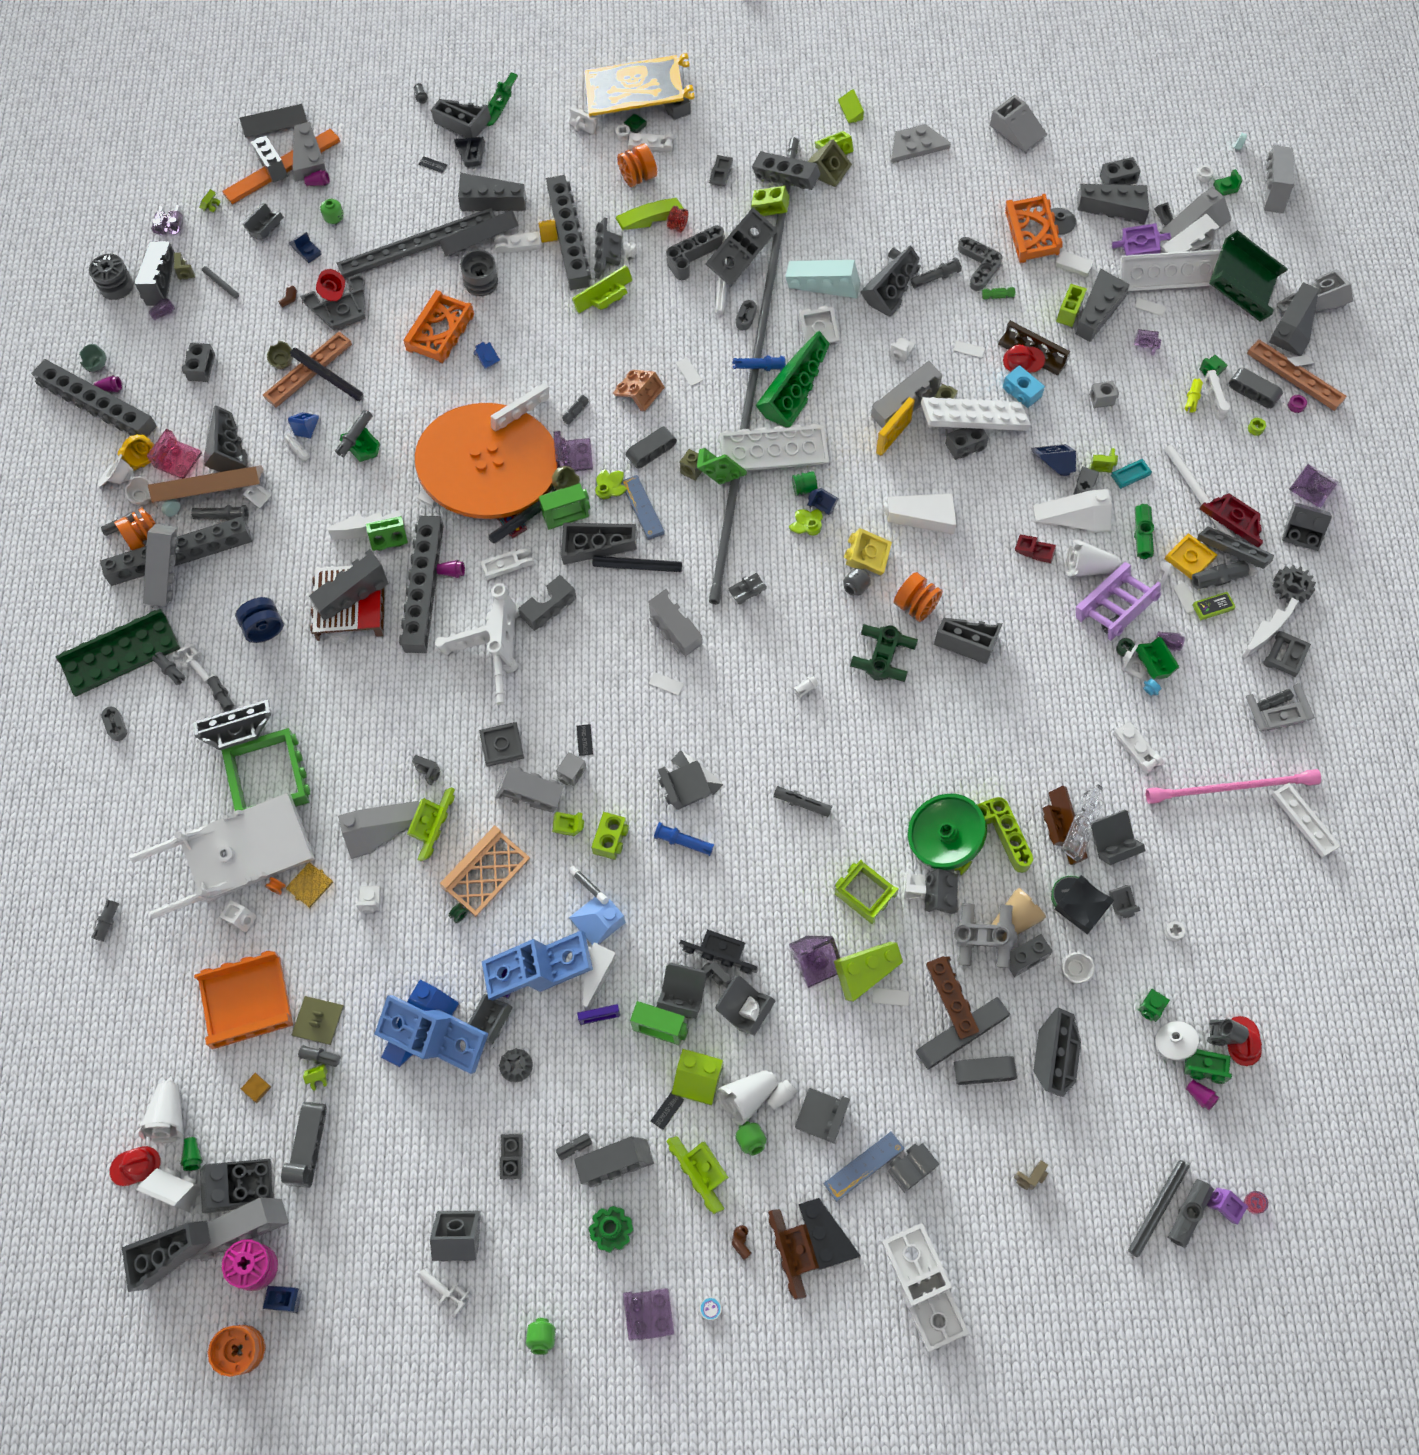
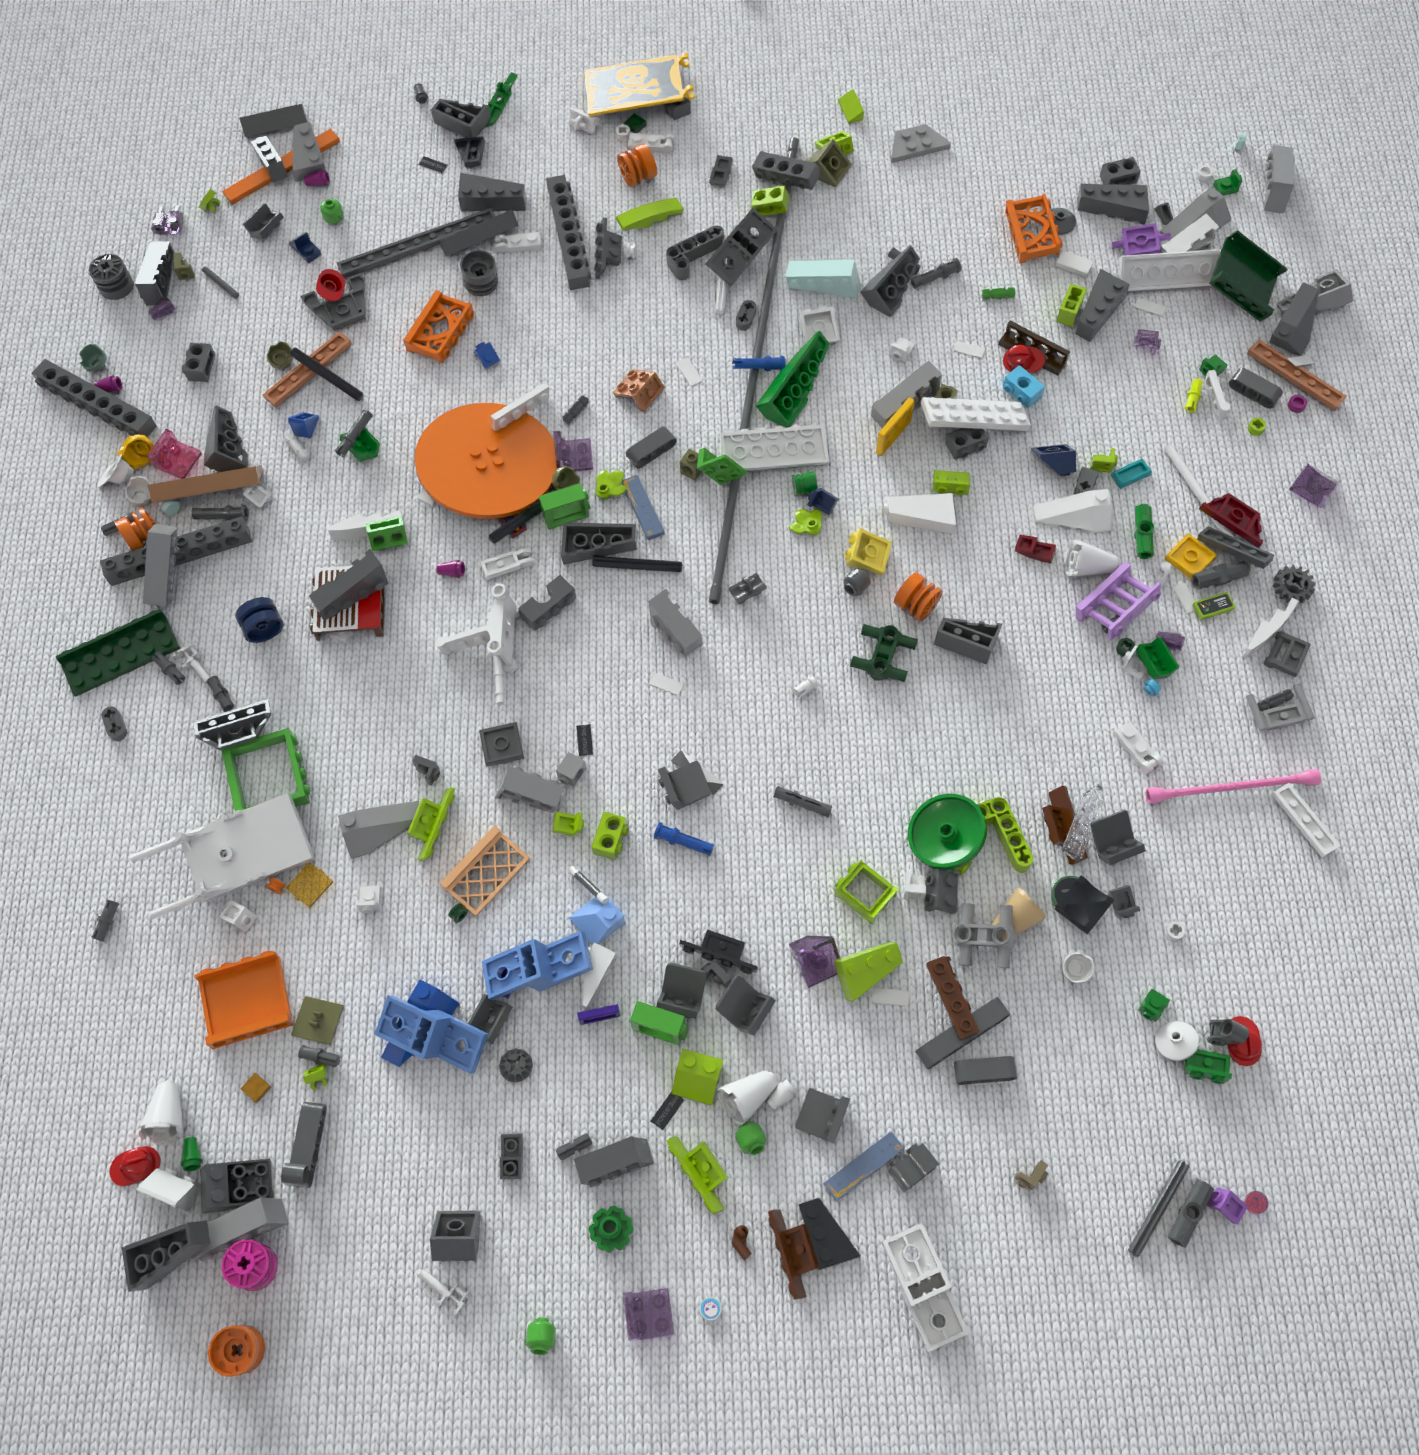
dark blue slope [263,1286,302,1313] -> none
reddish brown arm [278,286,297,308] -> none
dark grey brick [399,515,444,653] -> none
yellow slope [538,219,558,243] -> none
lime bracket [572,265,633,313] -> none
clear red wheel [667,206,689,233] -> none
white tile [739,996,760,1021] -> none
dark grey beam [958,237,1003,291] -> none
light grey slope [990,94,1047,152] -> none
dark grey brick [1009,934,1053,978] -> none
dark grey wedge [1033,1008,1081,1097] -> none
light grey brick [1089,381,1119,408] -> none
magenta cone [1186,1079,1220,1110] -> none
dark grey slope [1282,502,1332,551] -> none
none -> lime bracket [932,470,970,495]

